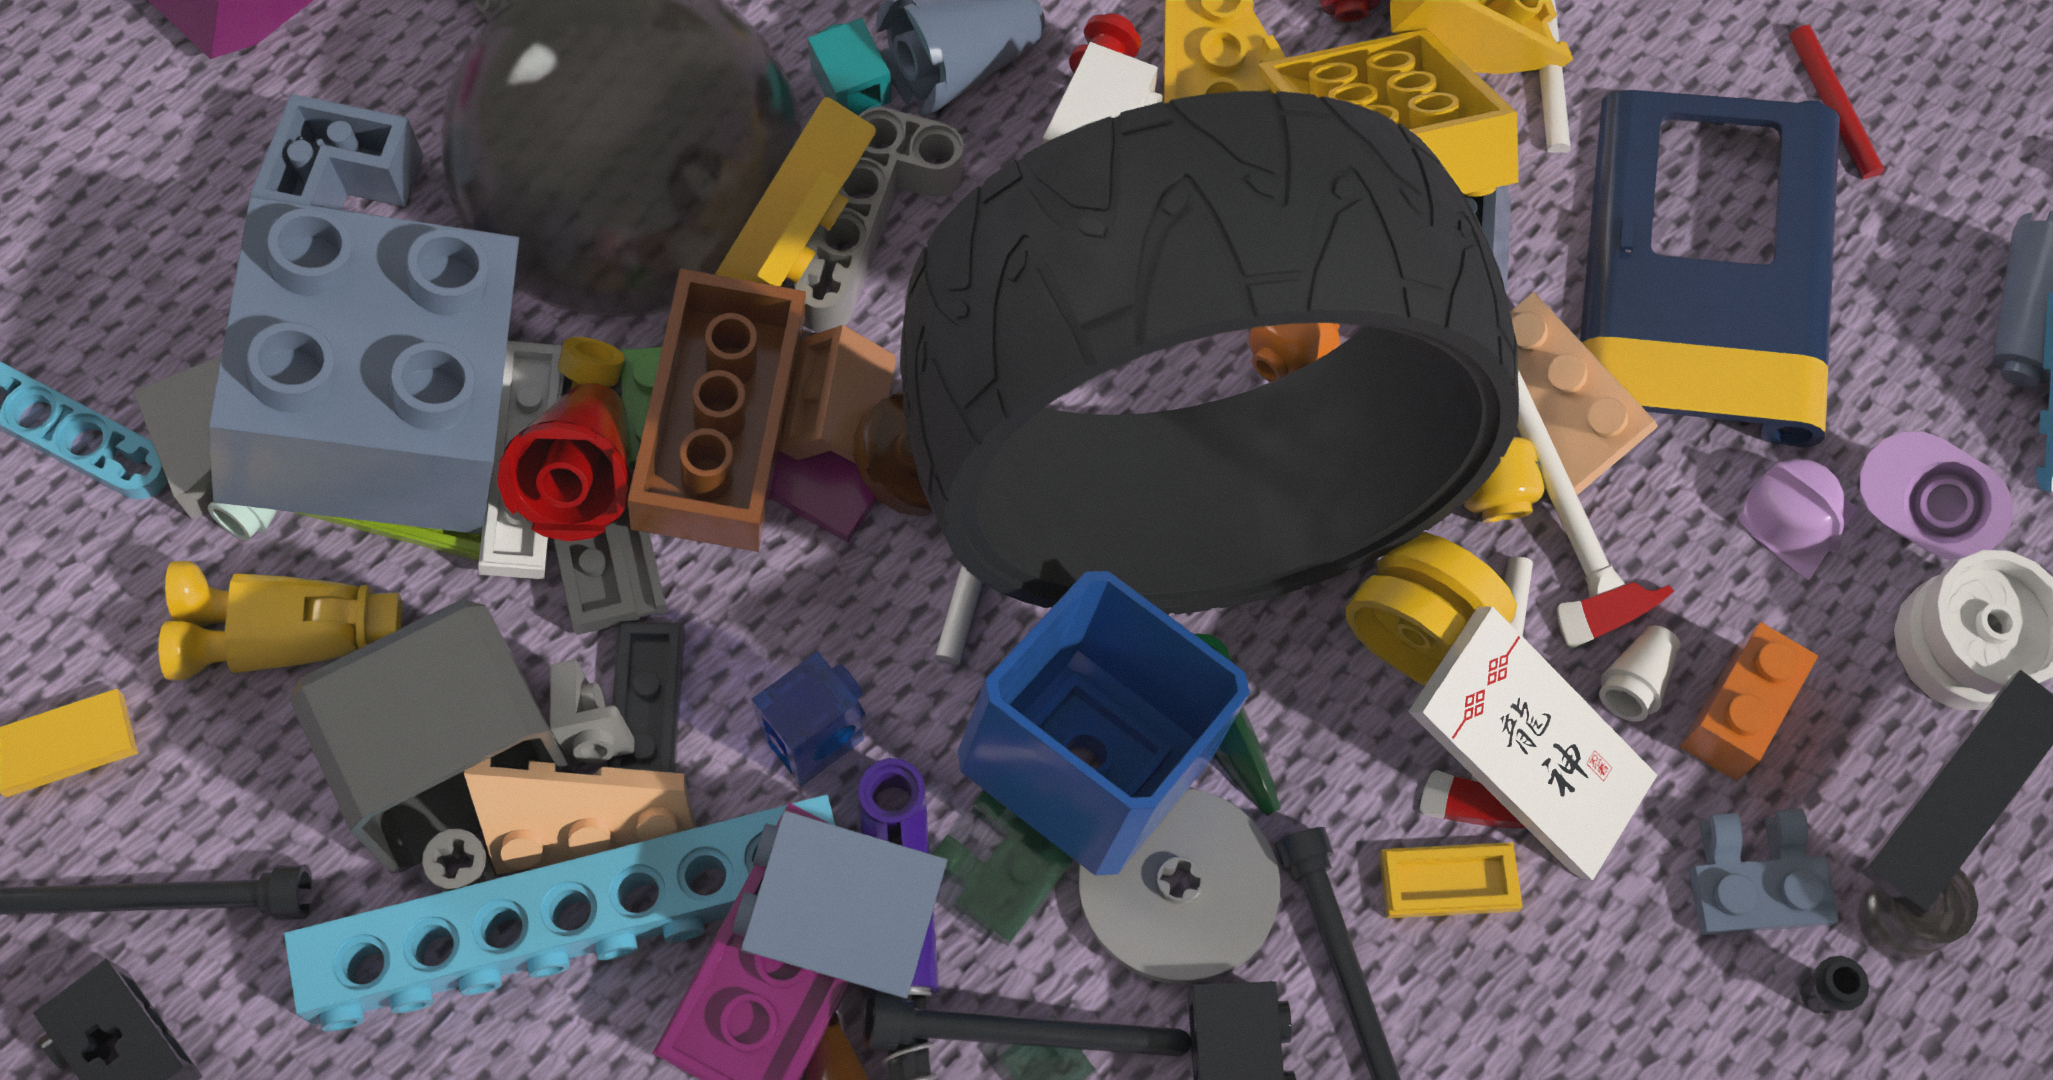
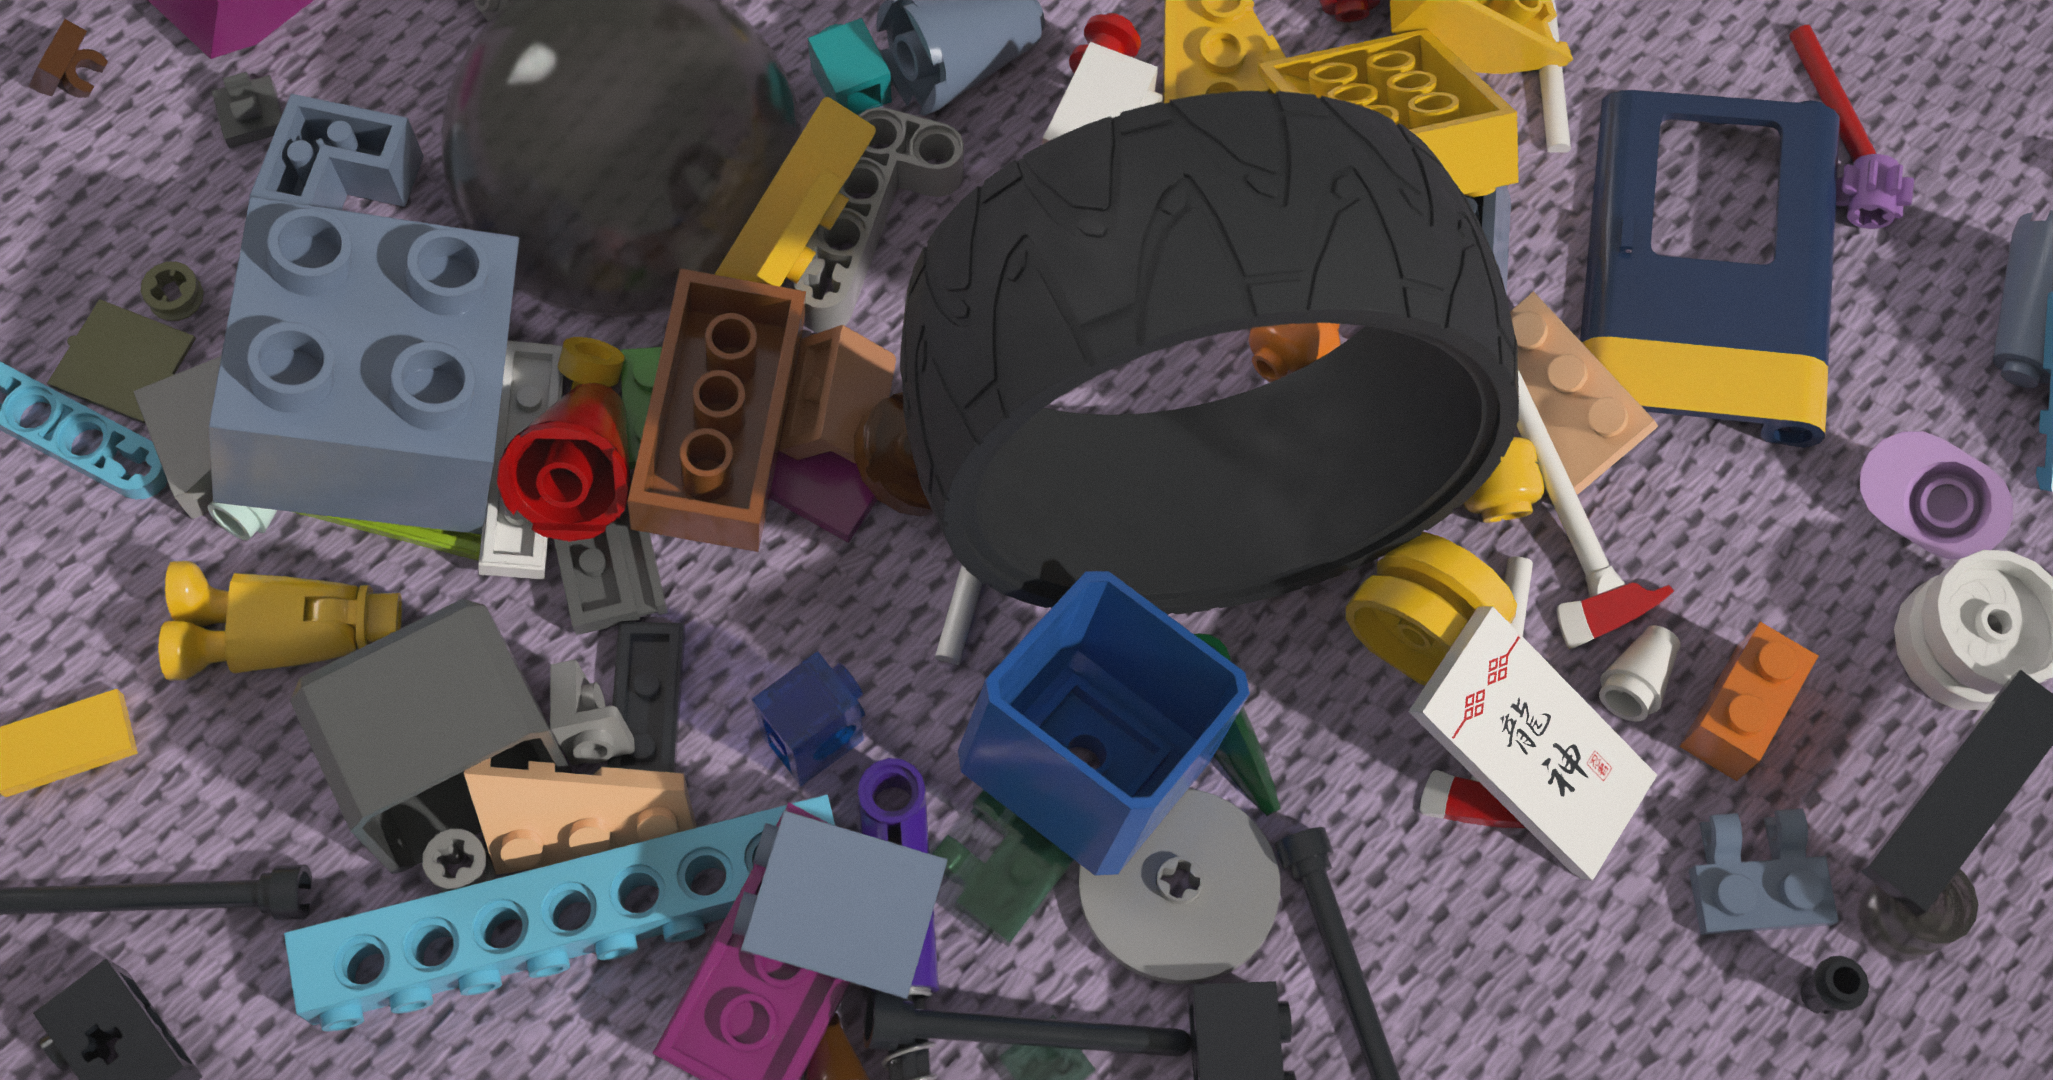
yellow tile [1379,842,1522,919] -> none
lavender piece [1738,459,1857,580] -> none
none -> reddish brown tile [28,18,108,98]
none -> olive piece [47,299,196,424]
none -> olive bush [140,261,204,321]
none -> dark grey tile [212,72,283,148]
none -> medium lavender gear [1836,154,1914,229]

